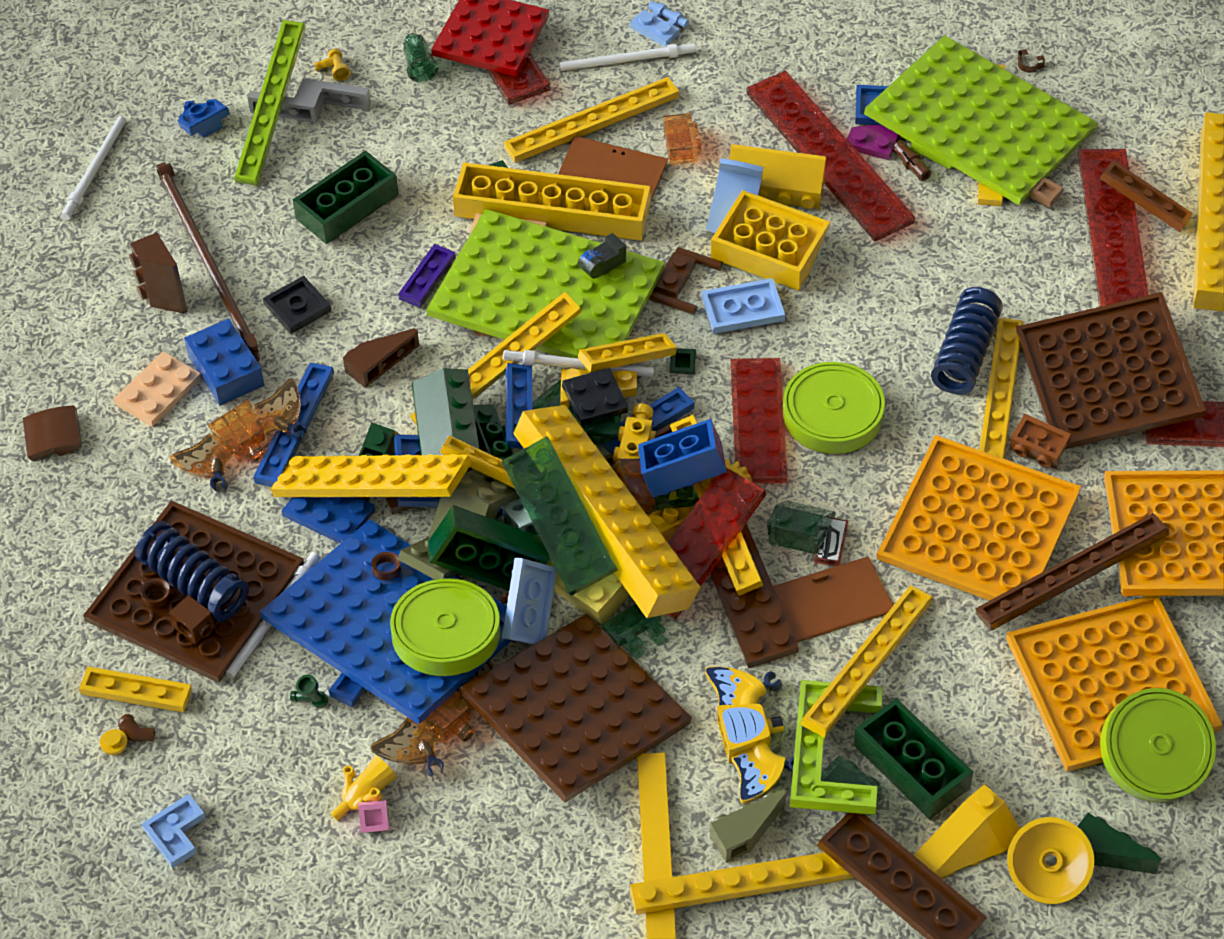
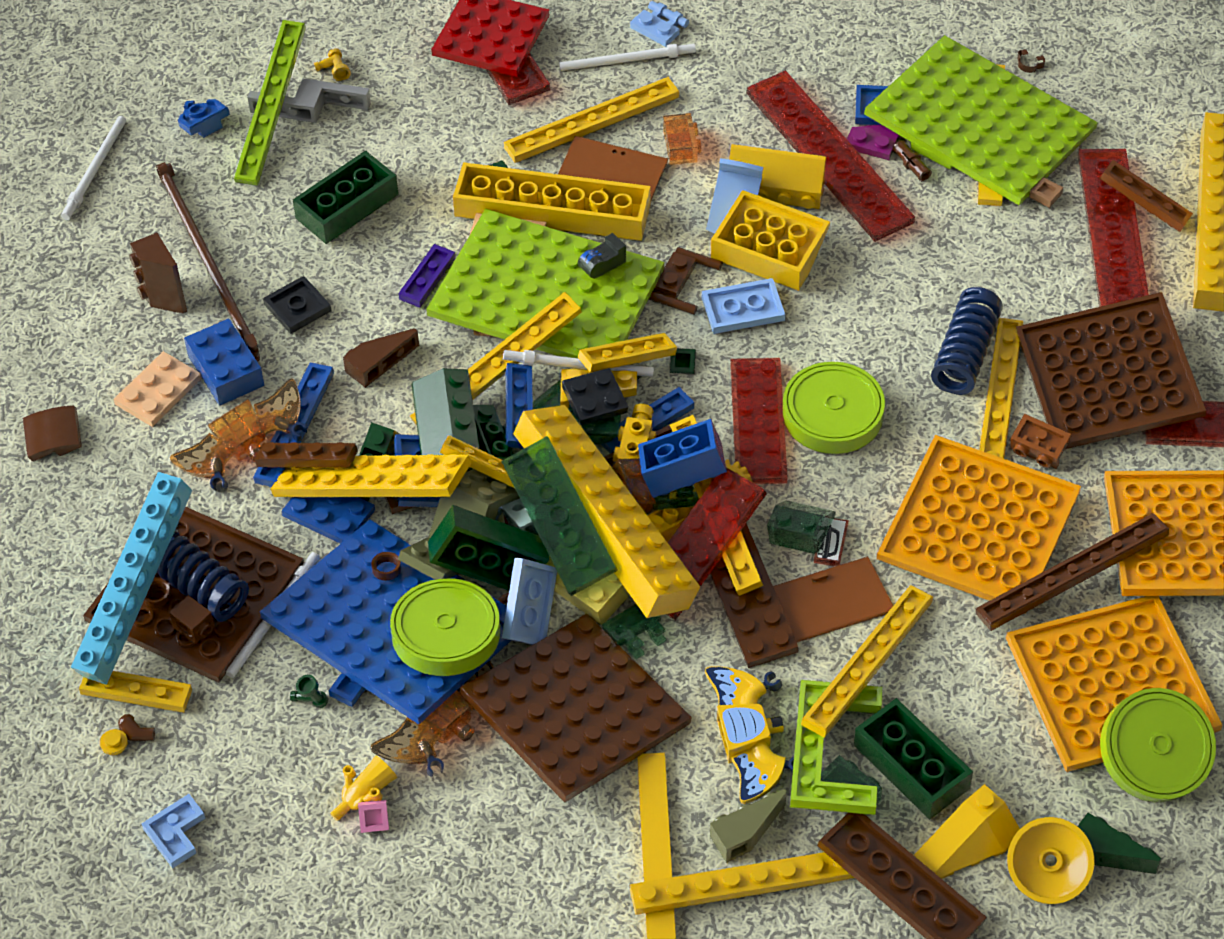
clear green plant [403,33,439,82] -> none
none -> medium azure brick [71,472,193,685]
none -> reddish brown plate [254,442,358,467]

